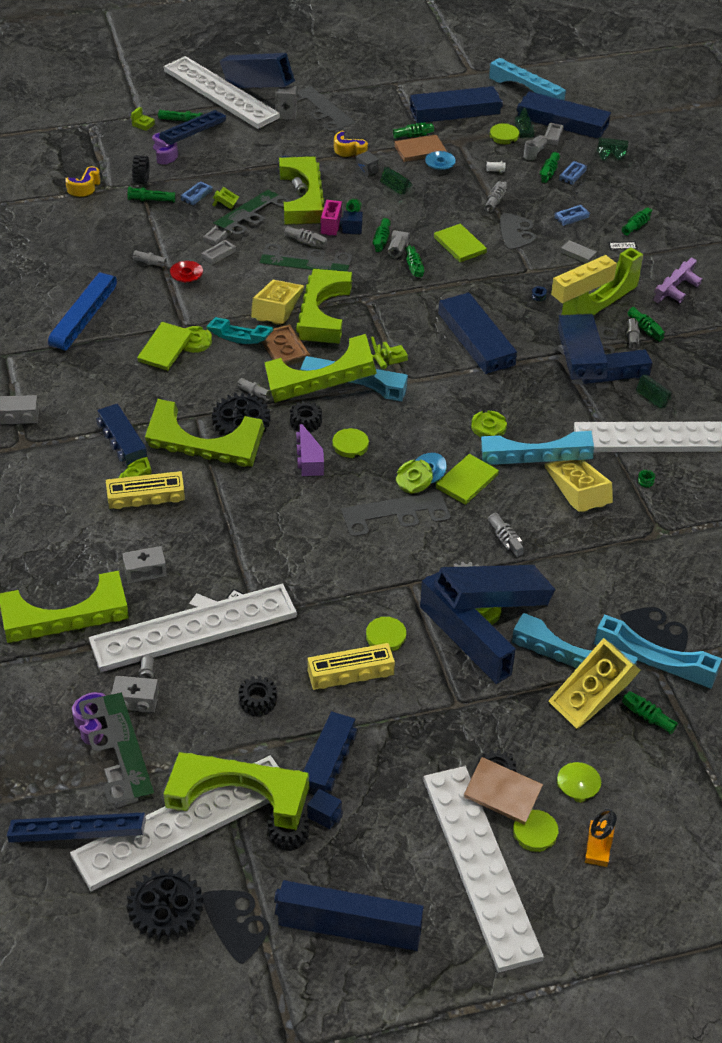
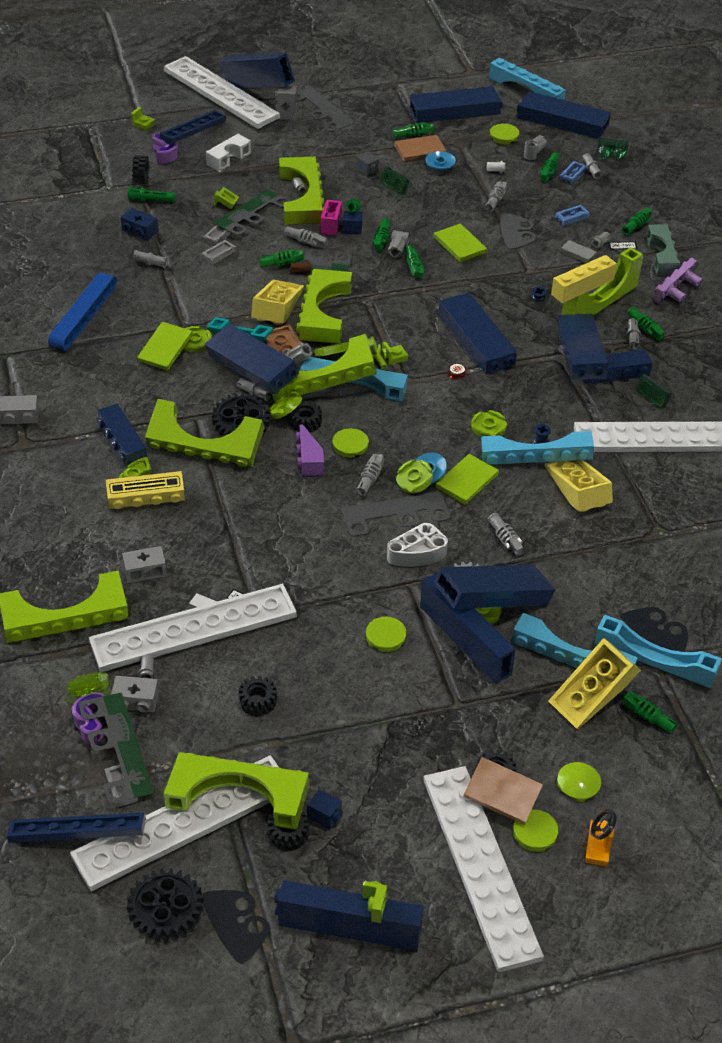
yellow animal [66,167,101,197] -> none
green pin [158,109,203,122] -> none
red dish [170,261,203,282] -> none
medium blue tile [181,181,212,205] -> none
dark blue brick [303,711,358,795] -> none
light yellow brick [308,643,395,690] -> none
yellow animal [334,131,368,157] -> none
clear green tile [514,107,535,138] -> none
light grey tile [544,123,564,146] -> none
green bush [637,469,655,488] -> none
none -> clear neon green tile [67,672,110,696]
none -> dark blue brick [121,208,159,241]
none -> dark blue brick [204,323,299,395]
none -> white arch [206,134,251,172]
none -> green hinge [259,249,305,268]
none -> lime tile [270,391,302,419]
none -> light grey piece [282,343,312,367]
none -> reddish brown pin [291,261,311,274]
none -> lime tile [314,338,373,356]
none -> light grey hinge [356,454,385,496]
none -> lime bracket [363,881,387,923]
none -> white beam [387,523,448,567]
none -> tile [448,363,466,379]
none -> dark blue bush [533,424,551,444]
none -> light grey pin [582,153,603,179]
none -> light grey pin [592,232,611,248]
none -> sand green arch [646,224,680,276]

